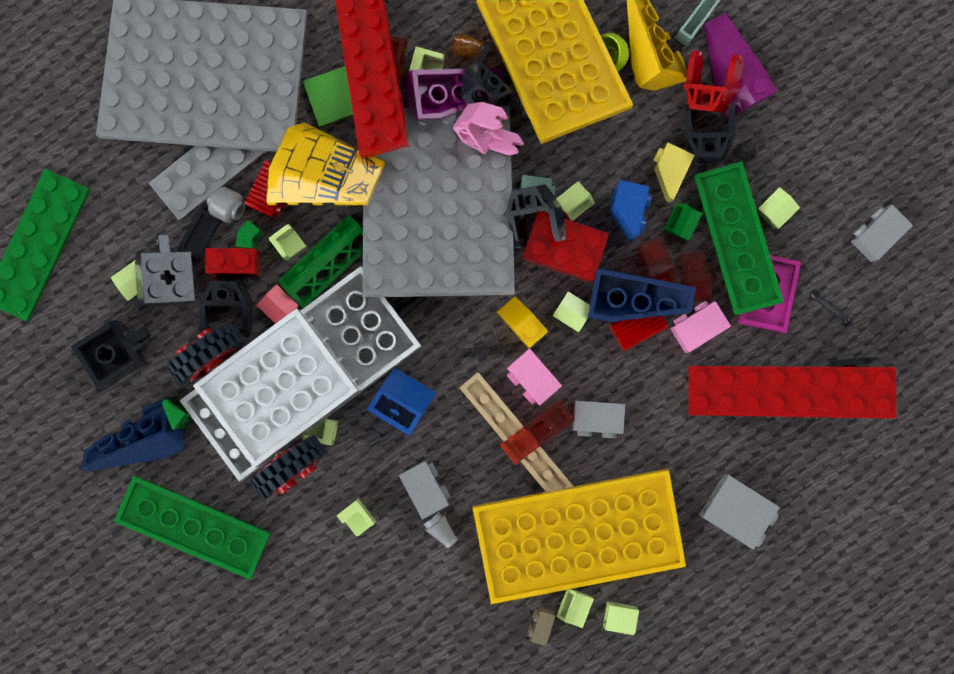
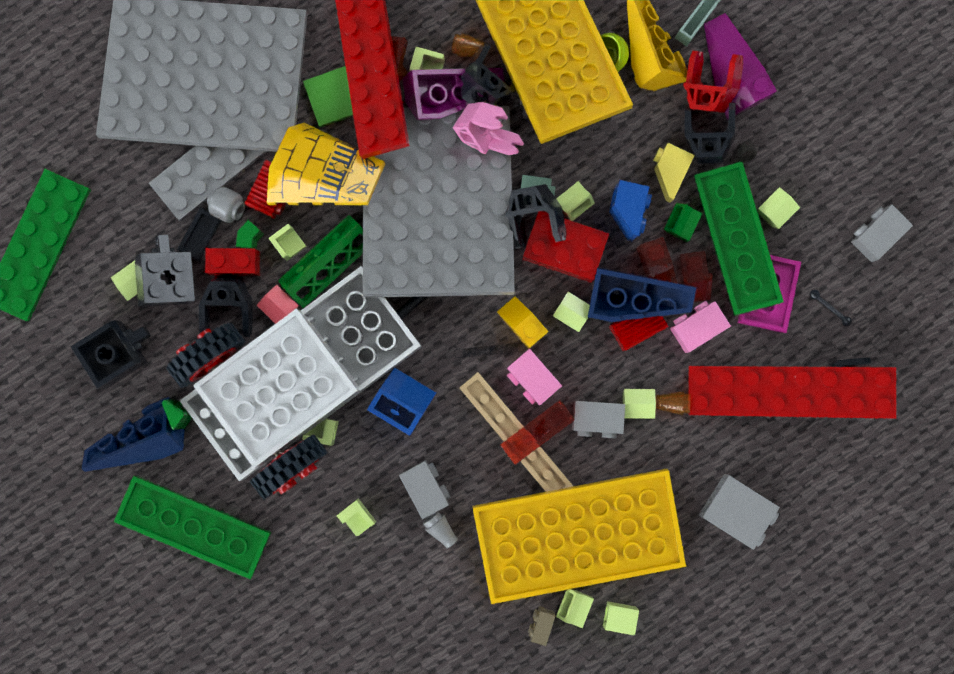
none -> yellowish green piece [623,389,656,419]
none -> clear orange cone [655,391,691,415]

